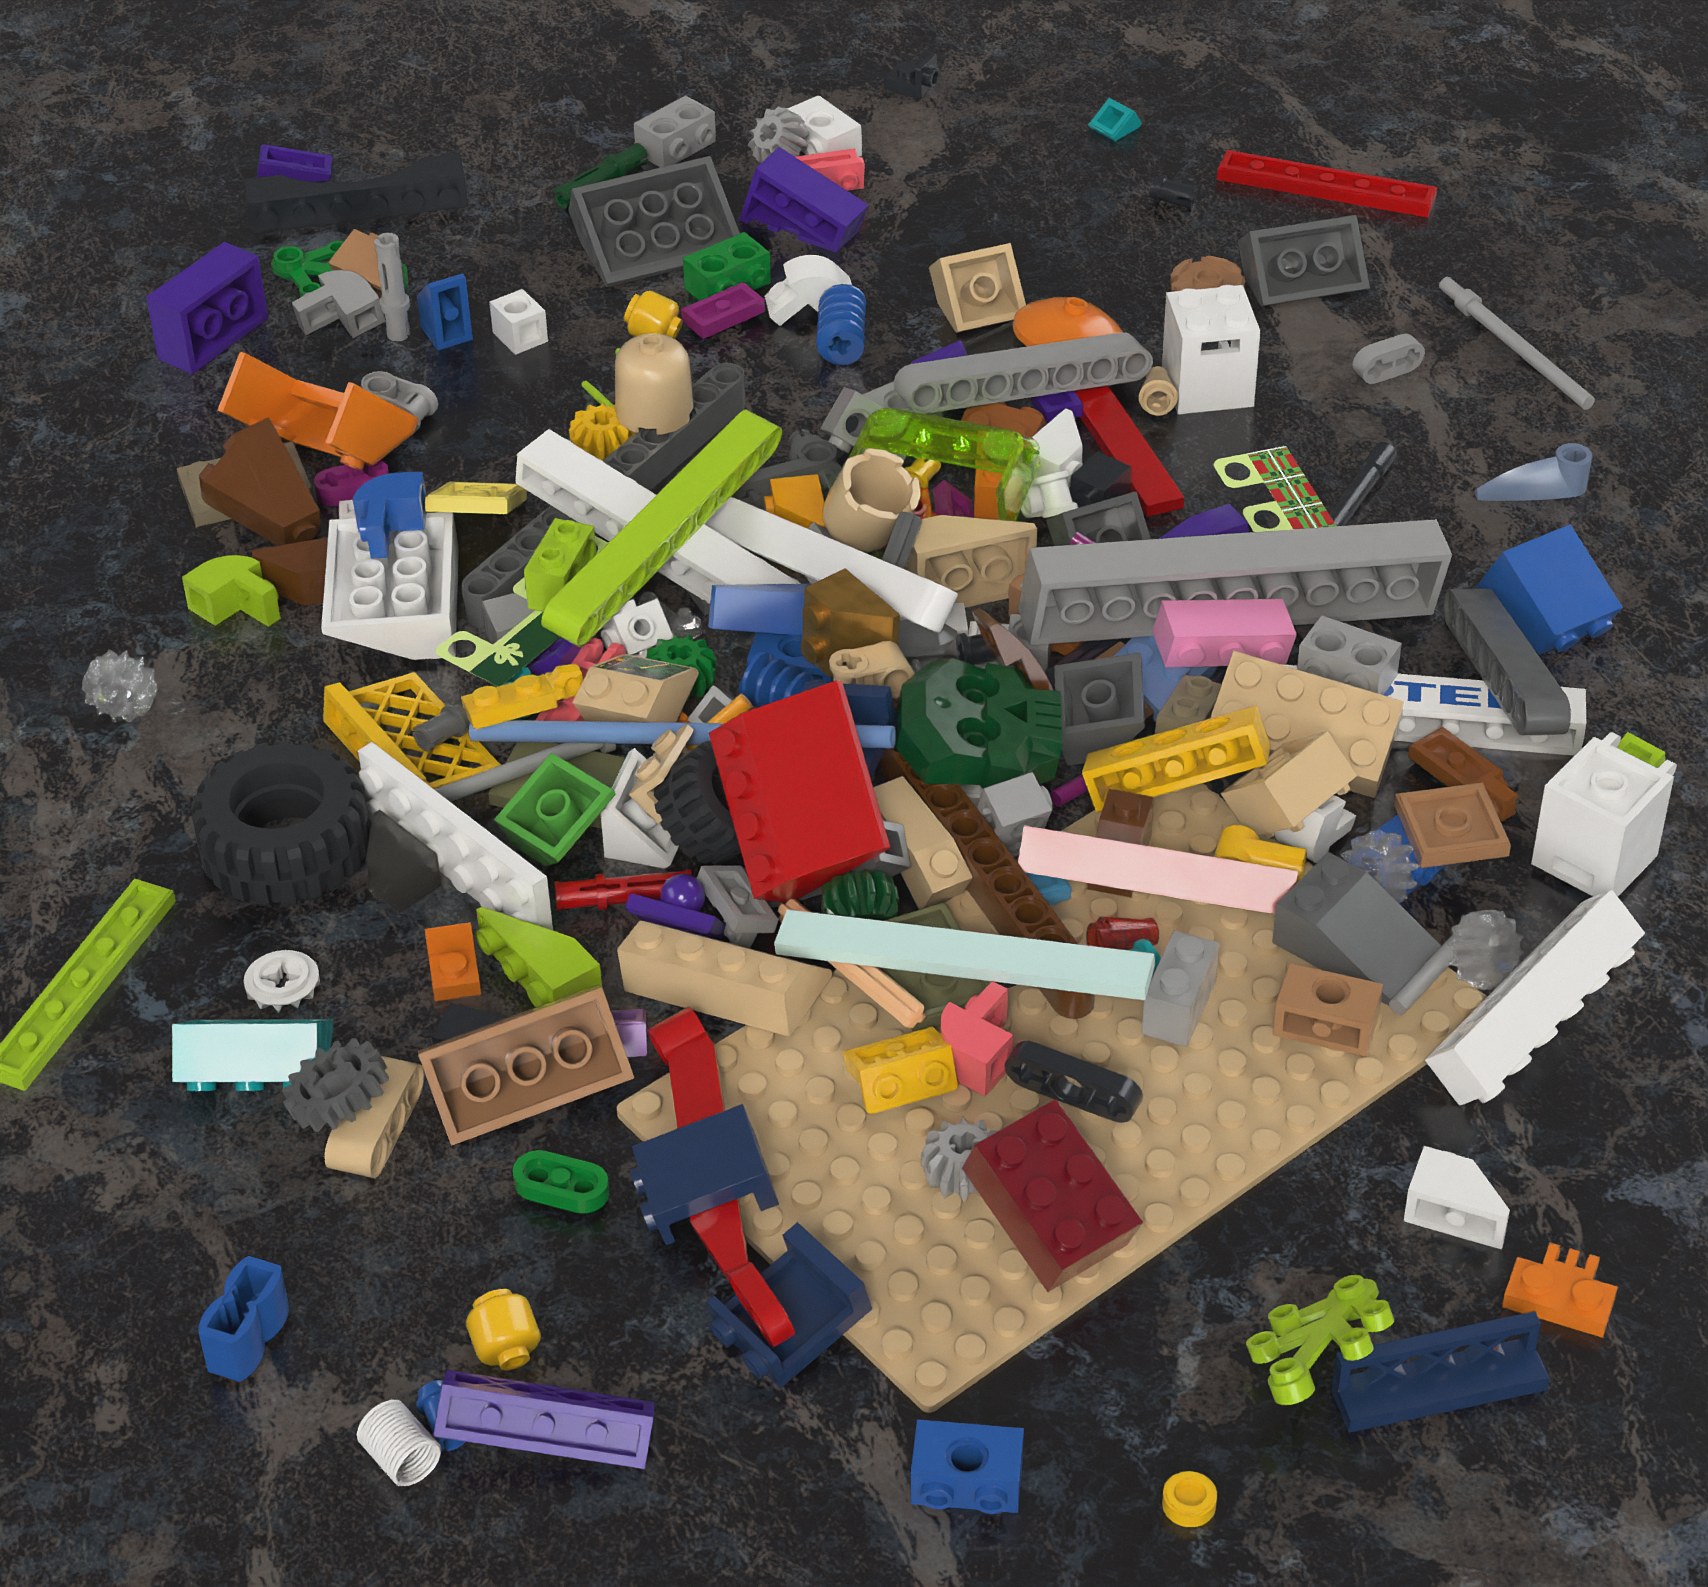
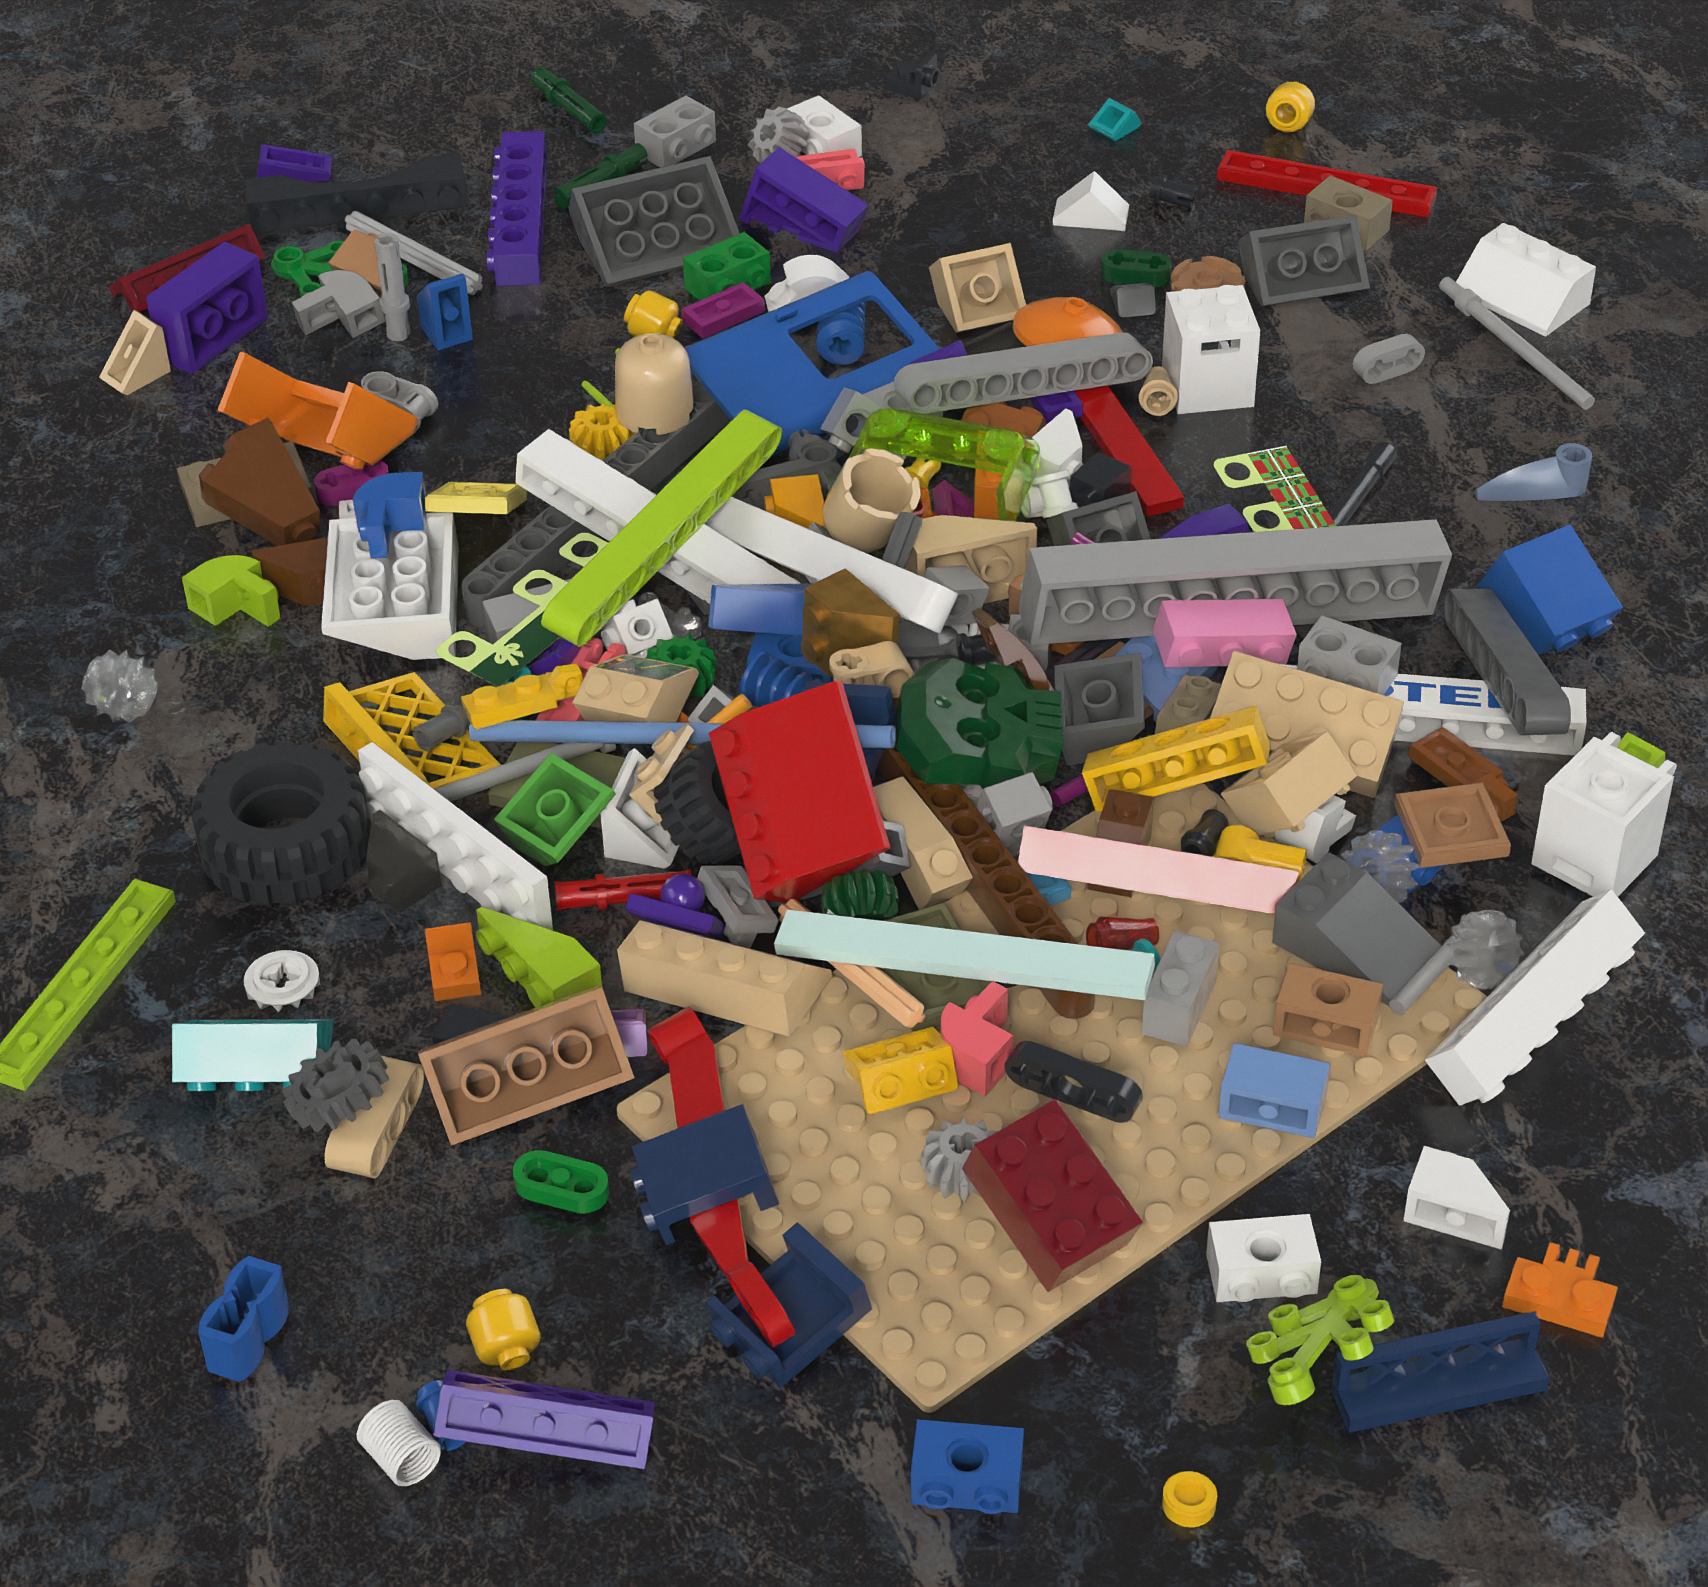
white brick [490,289,548,355] -> none
lime brick [524,518,597,612] -> none
none -> tan slope [99,310,171,395]
none -> dark red fence [108,224,266,313]
none -> light grey axle [345,211,483,295]
none -> dark purple brick [487,131,547,286]
none -> dark green pin [530,66,608,134]
none -> blue piece [684,271,940,458]
none -> light grey brick [924,565,990,626]
none -> white slope [1053,171,1129,231]
none -> dark green beam [1101,249,1172,287]
none -> dark grey slope [1110,283,1156,317]
none -> black pin [1181,809,1229,857]
none -> white brick [1206,1214,1321,1302]
none -> medium blue brick [1218,1043,1330,1138]
none -> yellow head [1266,82,1315,132]
none -> dark tan brick [1304,176,1393,251]
none -> white slope [1456,223,1596,337]

